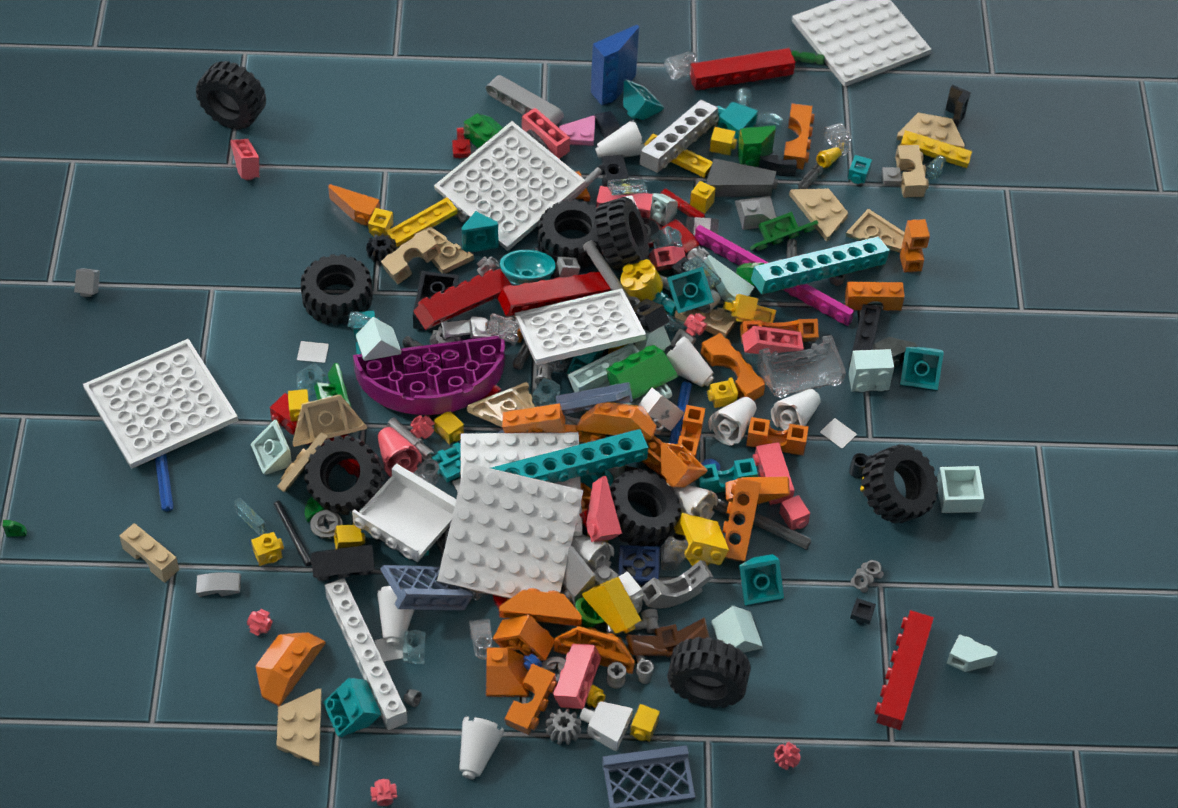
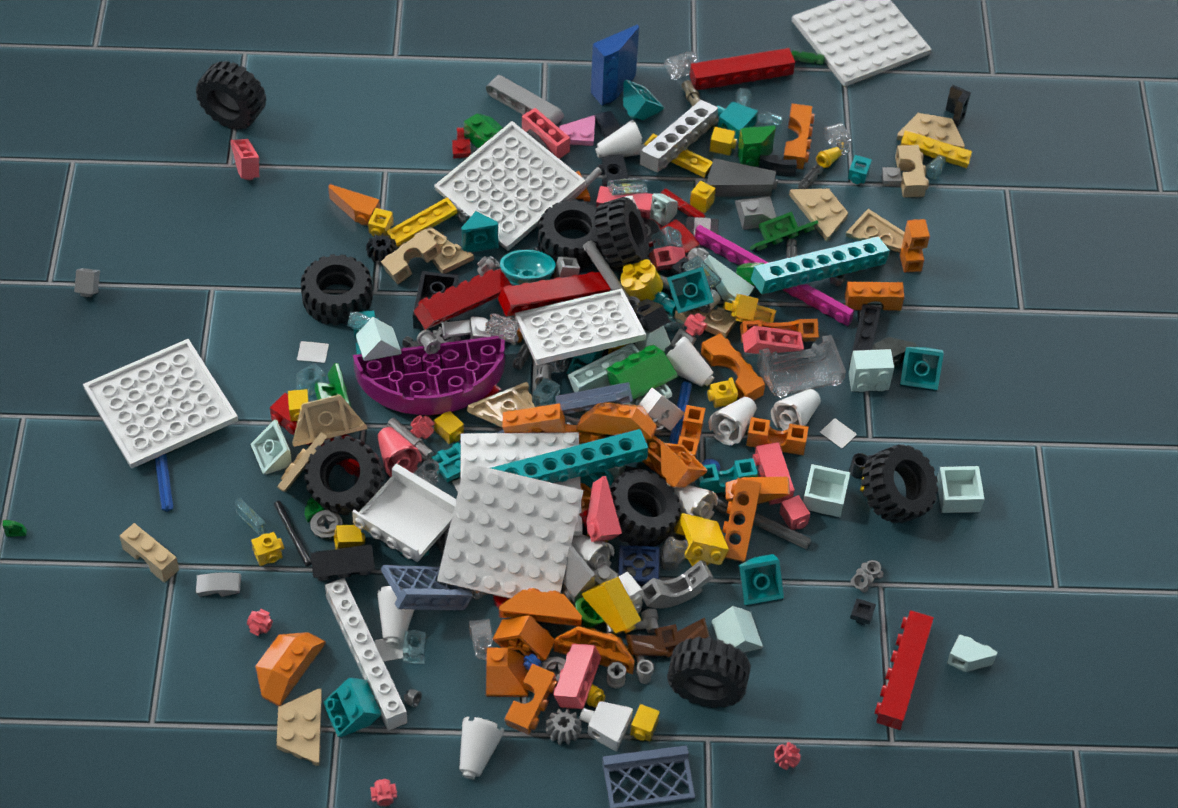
none -> light grey bush [417,330,441,355]
none -> dark tan pin [681,80,700,107]
none -> light aqua piece [803,464,850,517]

